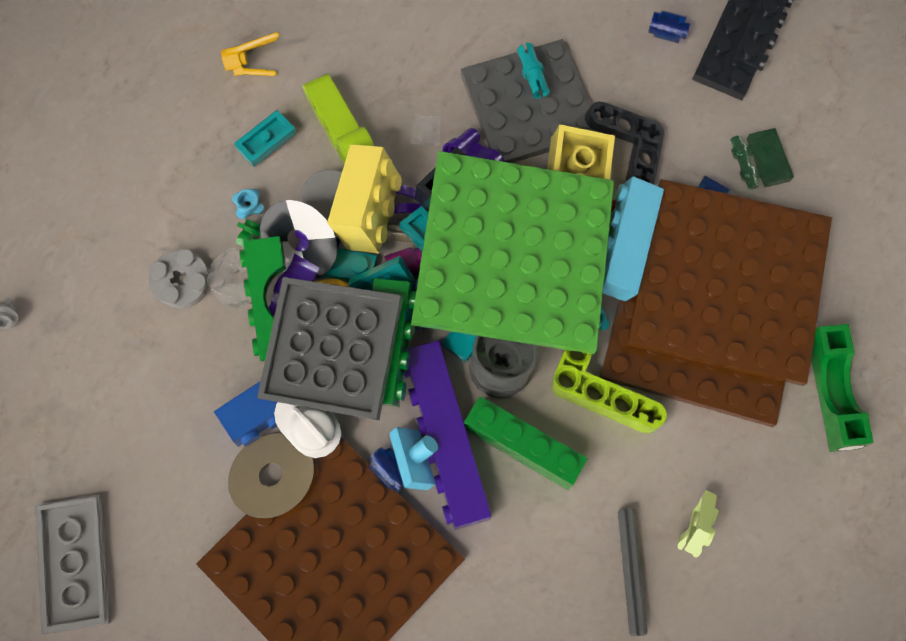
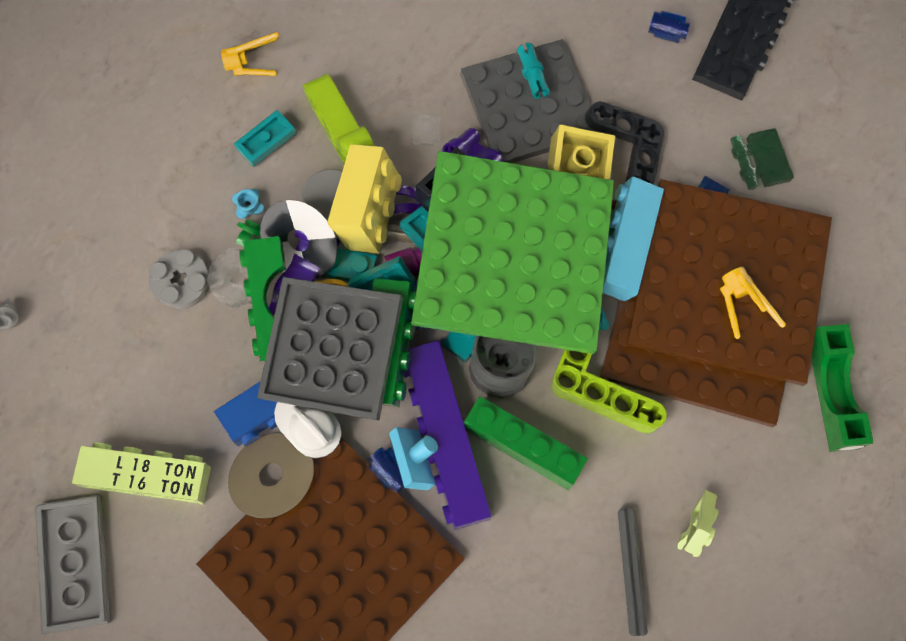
none -> yellowish green brick [72,442,211,504]
none -> yellow plant [720,267,786,339]

